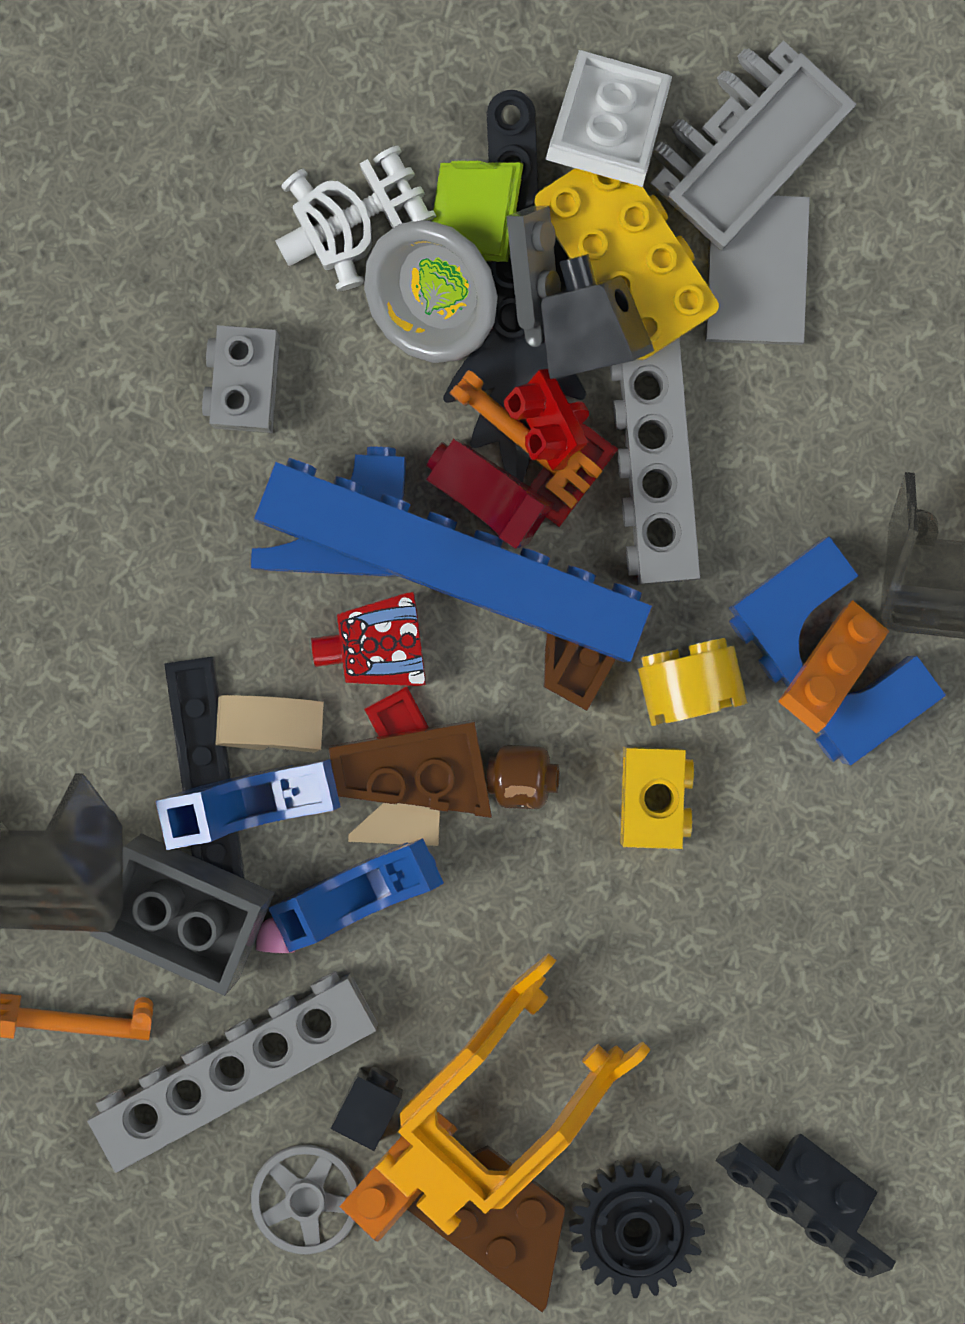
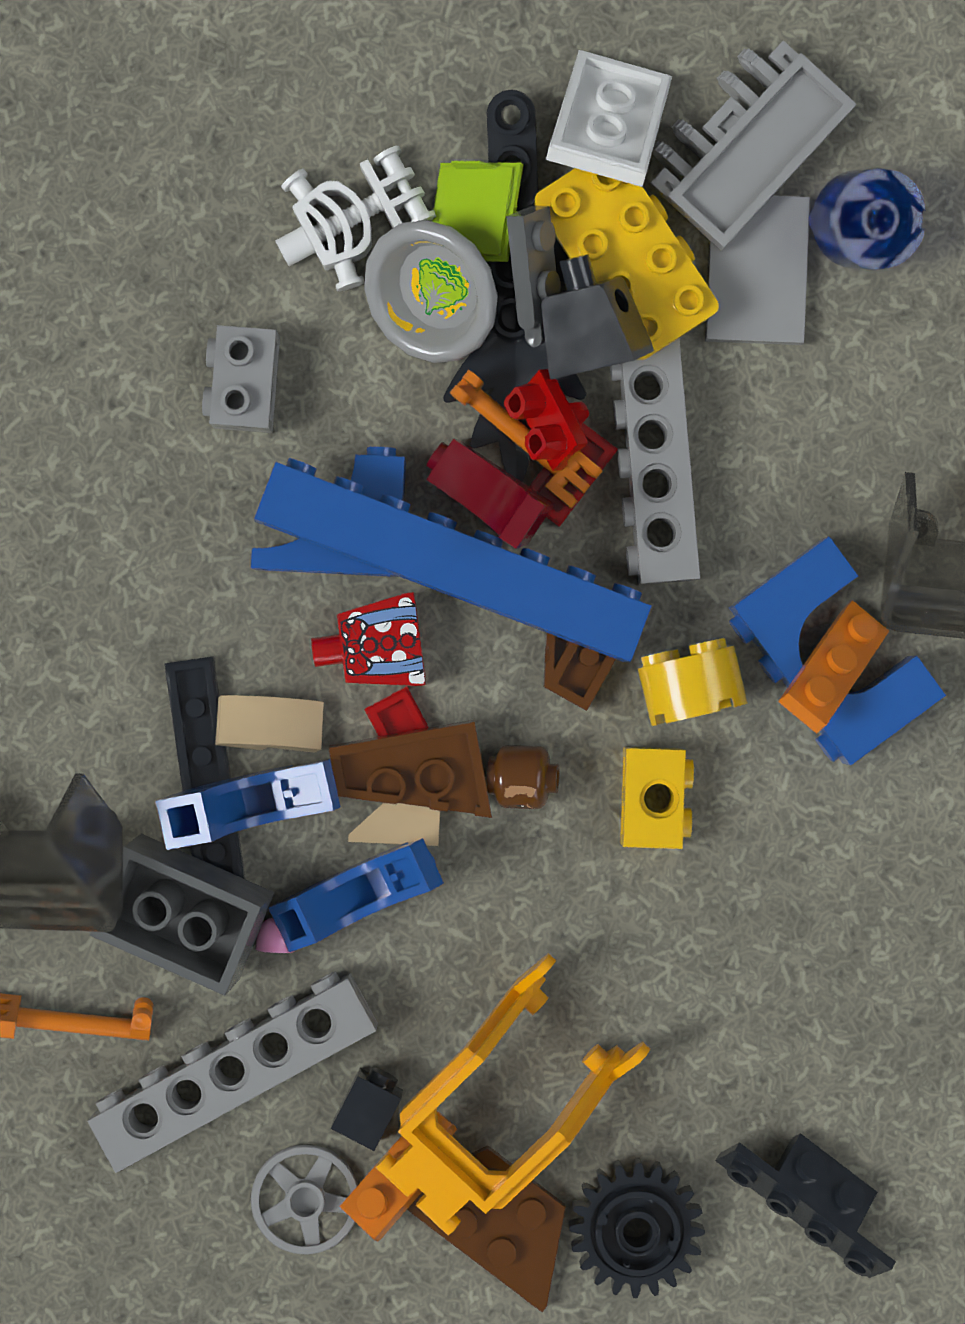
none -> clear blue brick [808,168,926,270]

